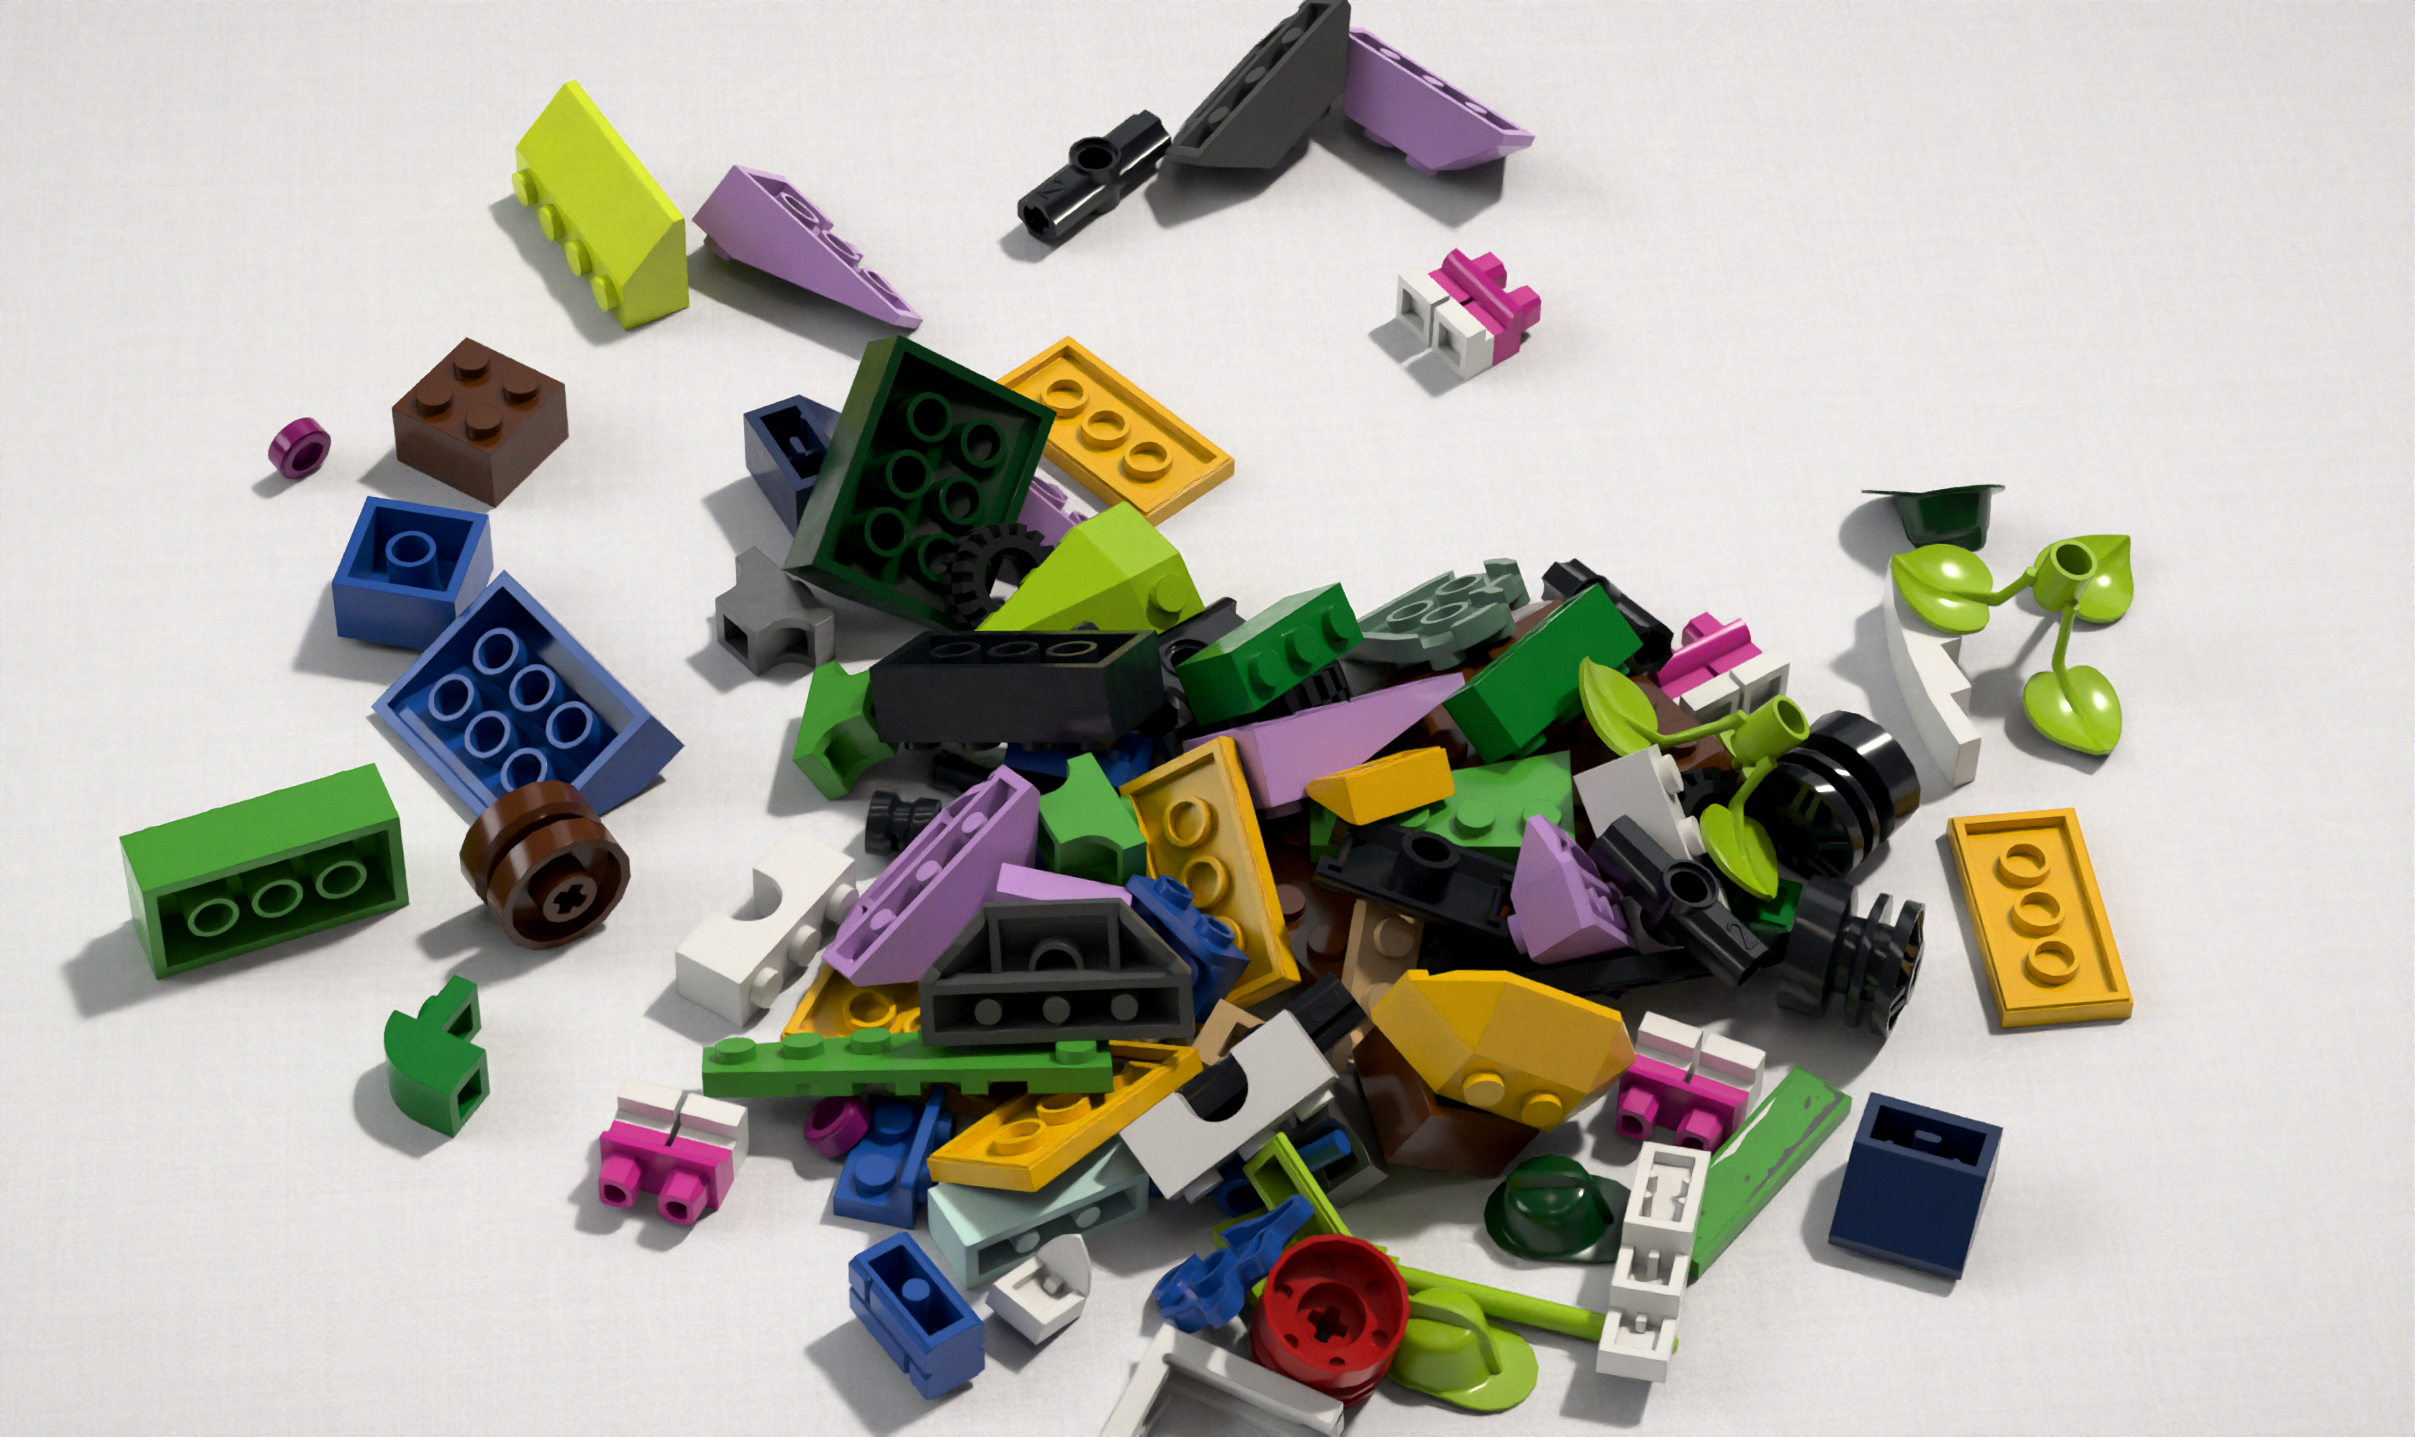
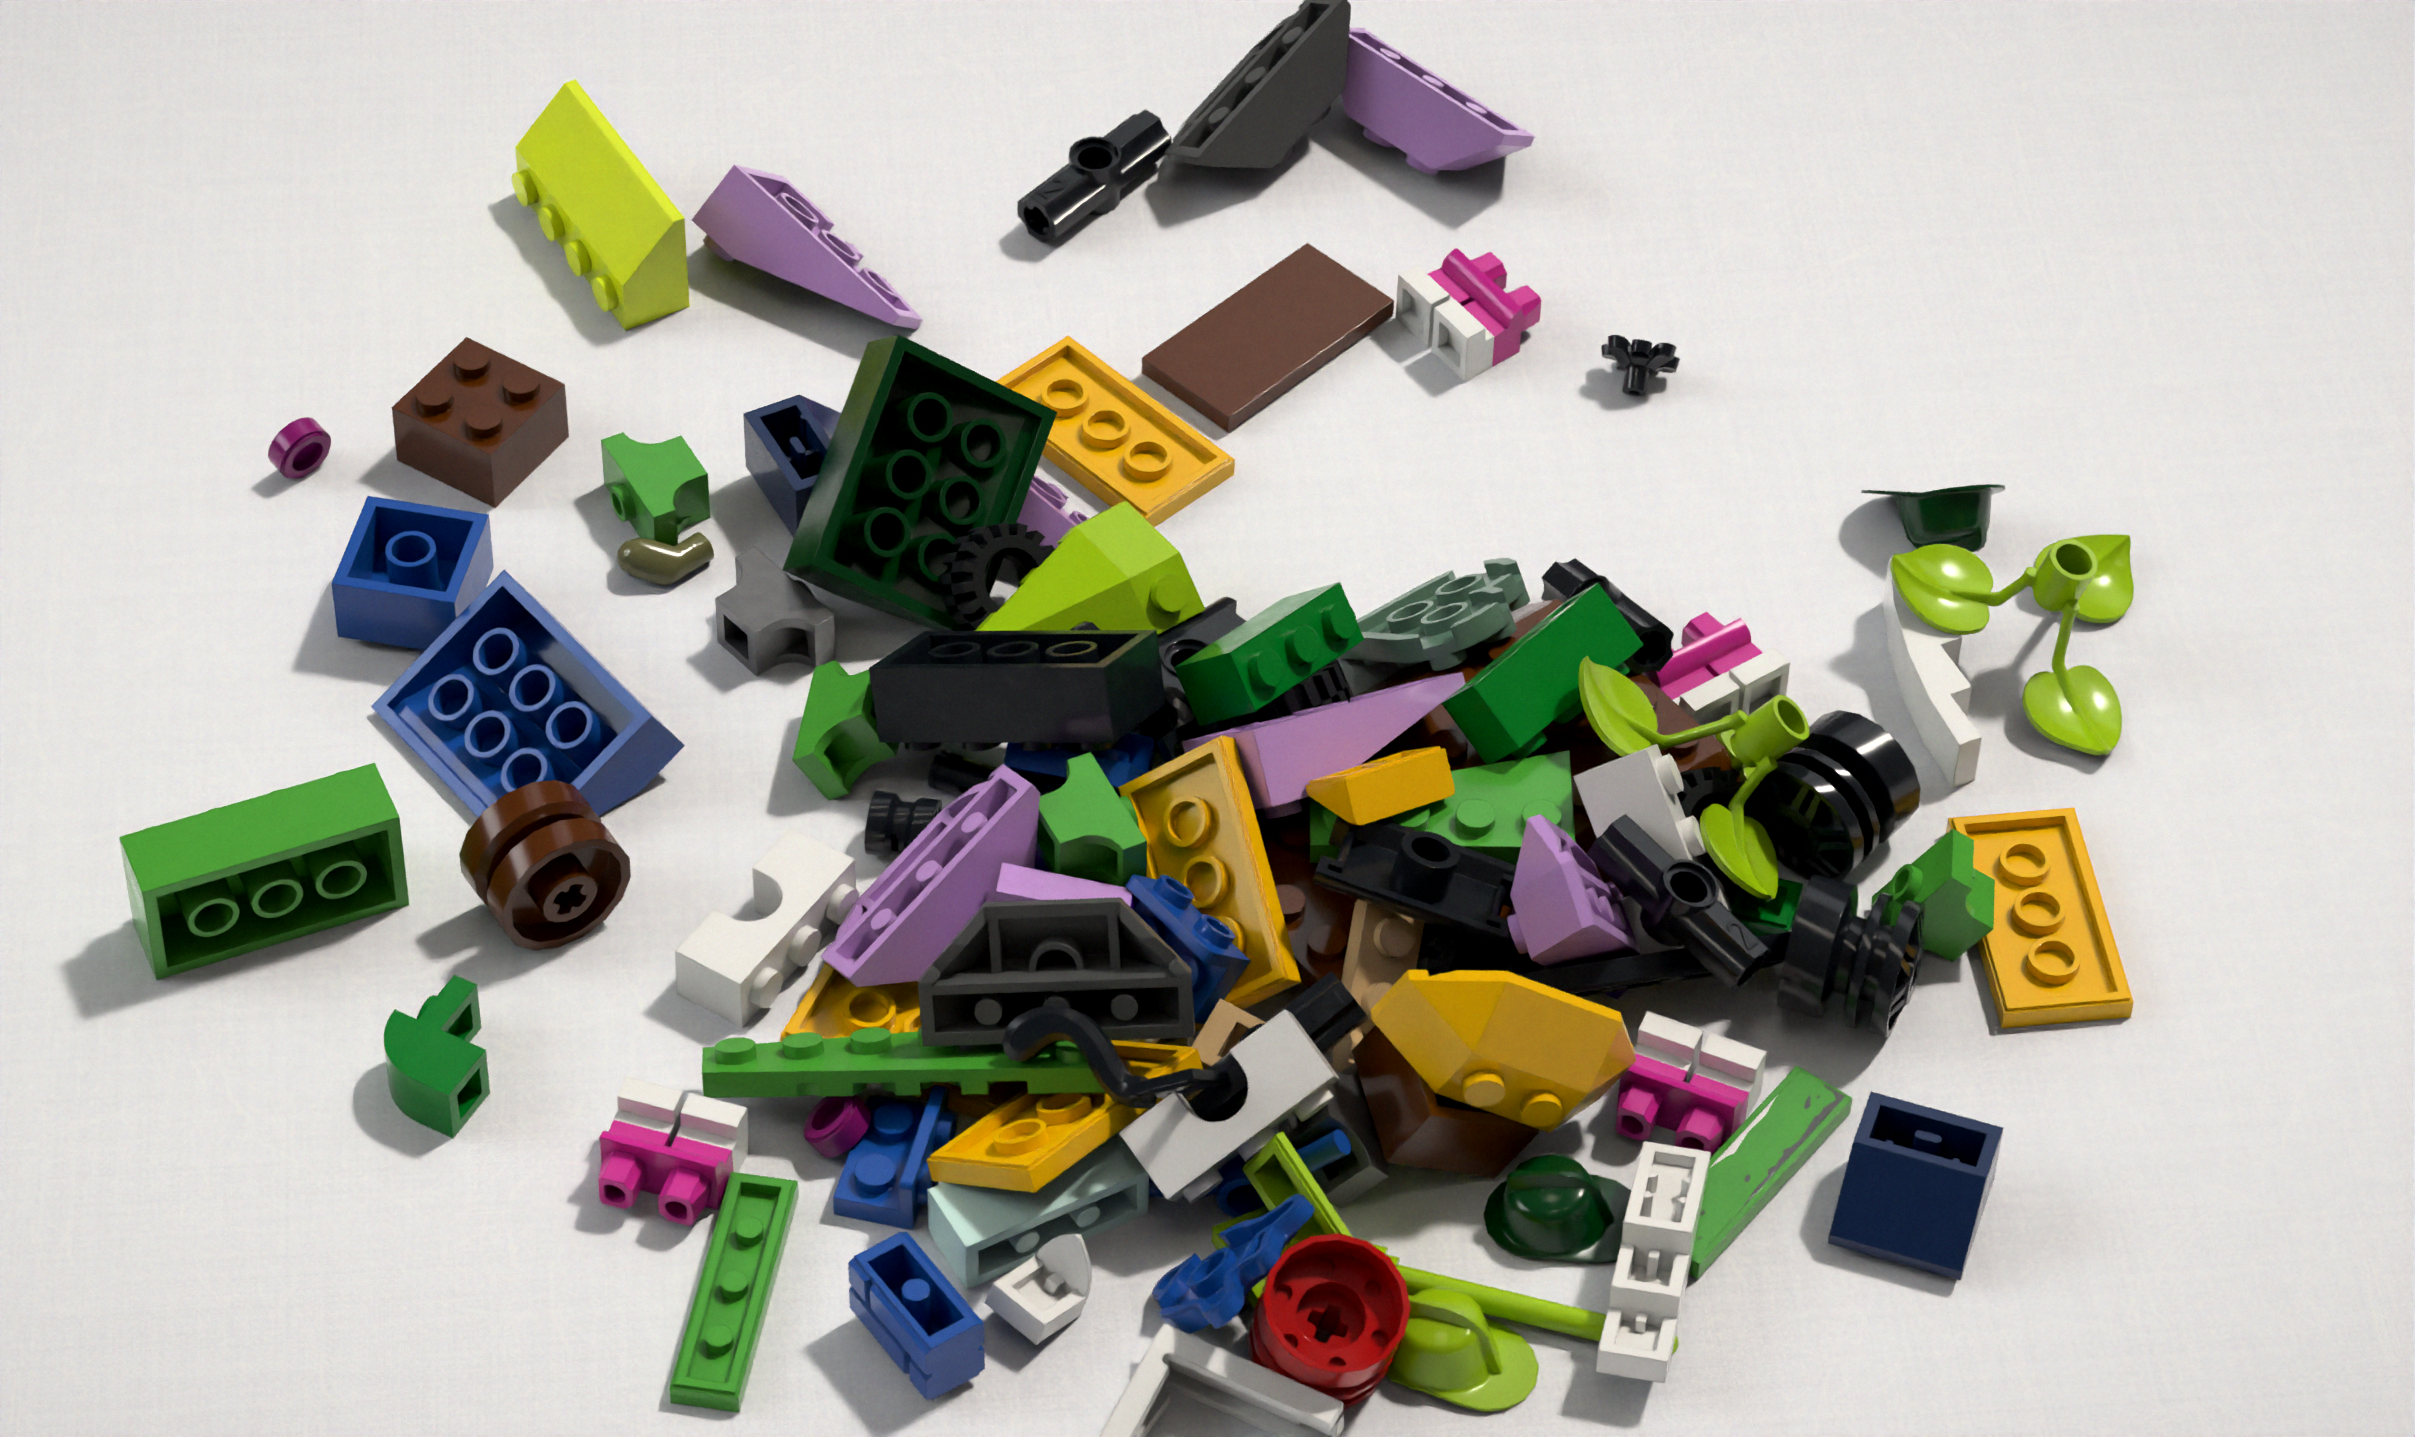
none -> bright green brick [601,432,710,546]
none -> olive arm [617,532,714,586]
none -> bright green tile [669,1172,799,1413]
none -> black piece [1003,1005,1231,1109]
none -> reddish brown tile [1142,243,1394,432]
none -> black plant [1601,335,1680,396]
none -> bright green brick [1871,829,1995,962]

